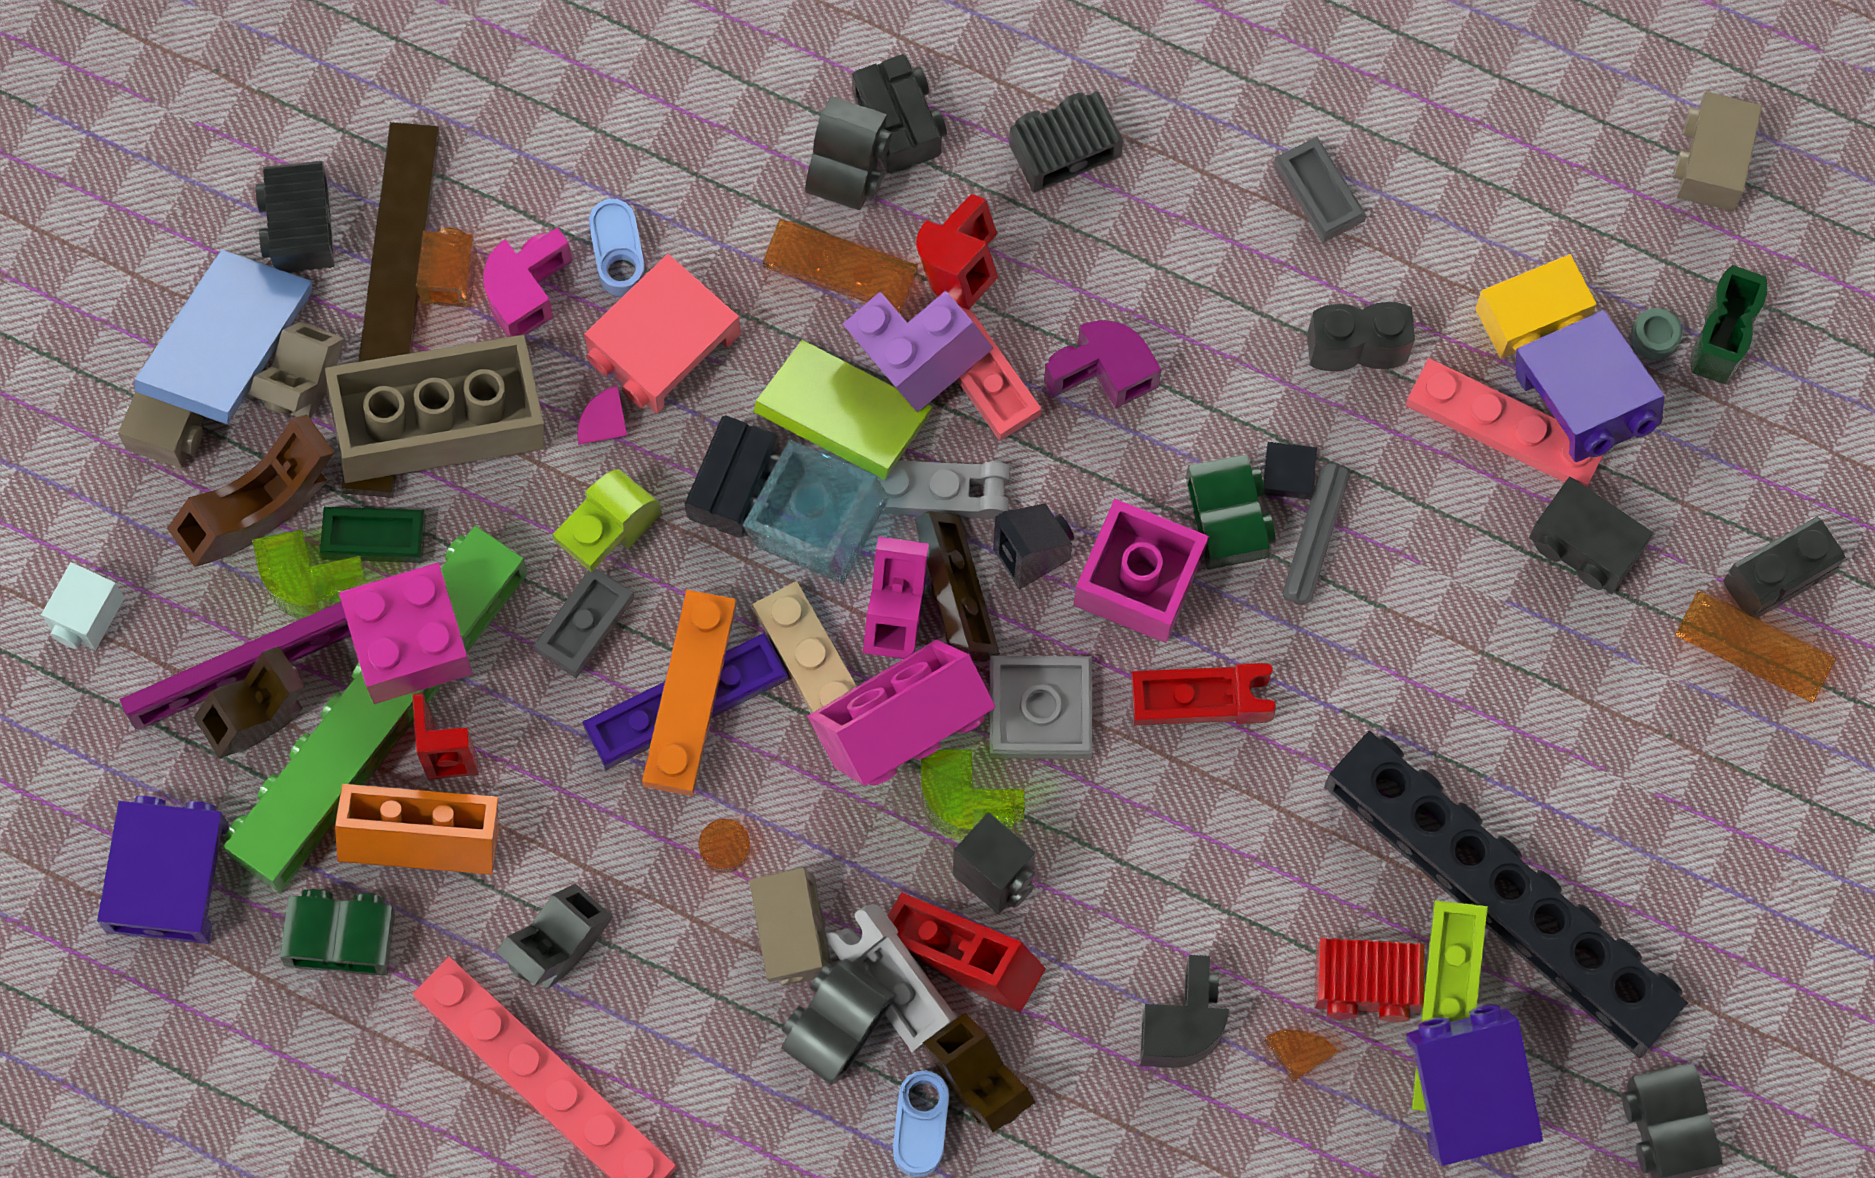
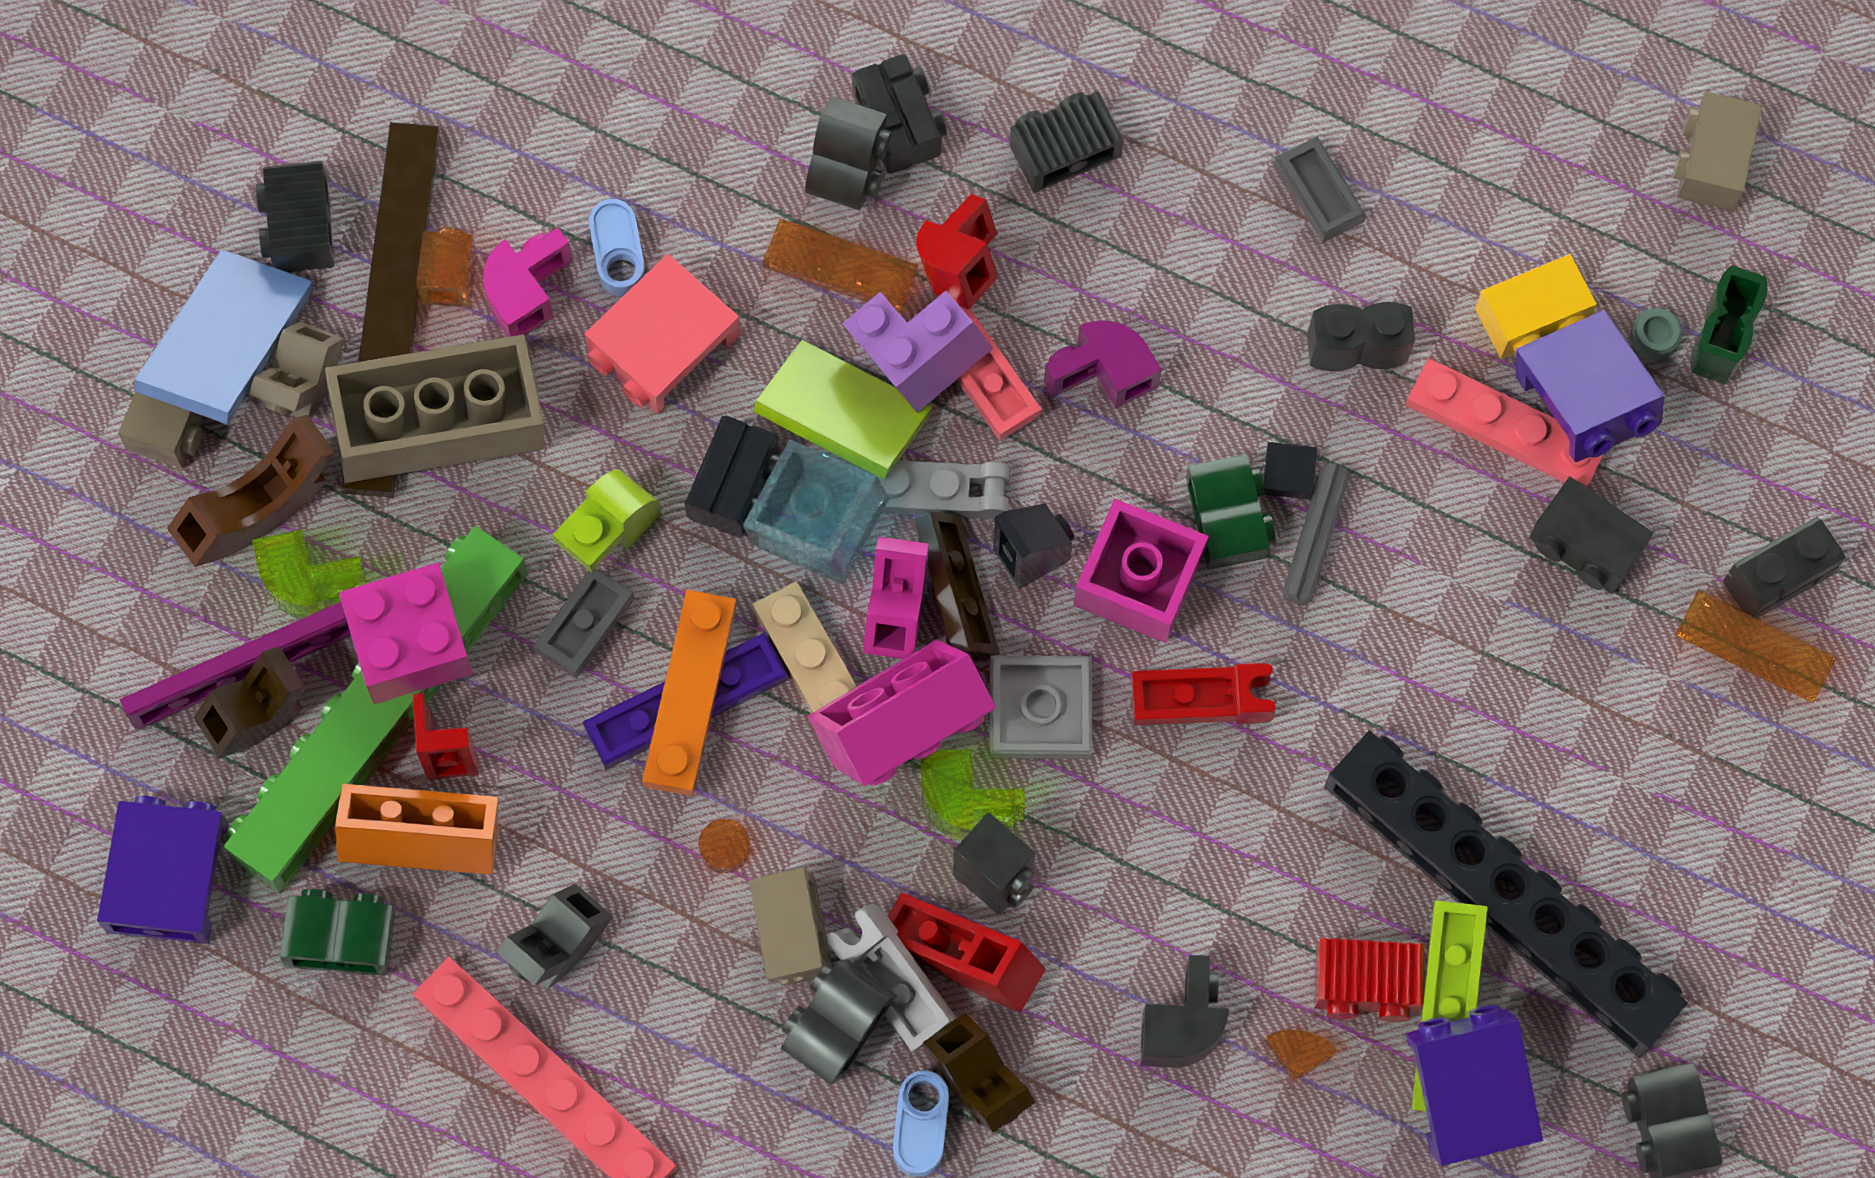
light aqua brick [41,562,125,651] -> none
dark green tile [320,507,426,563] -> none
dark pink tile [577,385,627,445] -> none

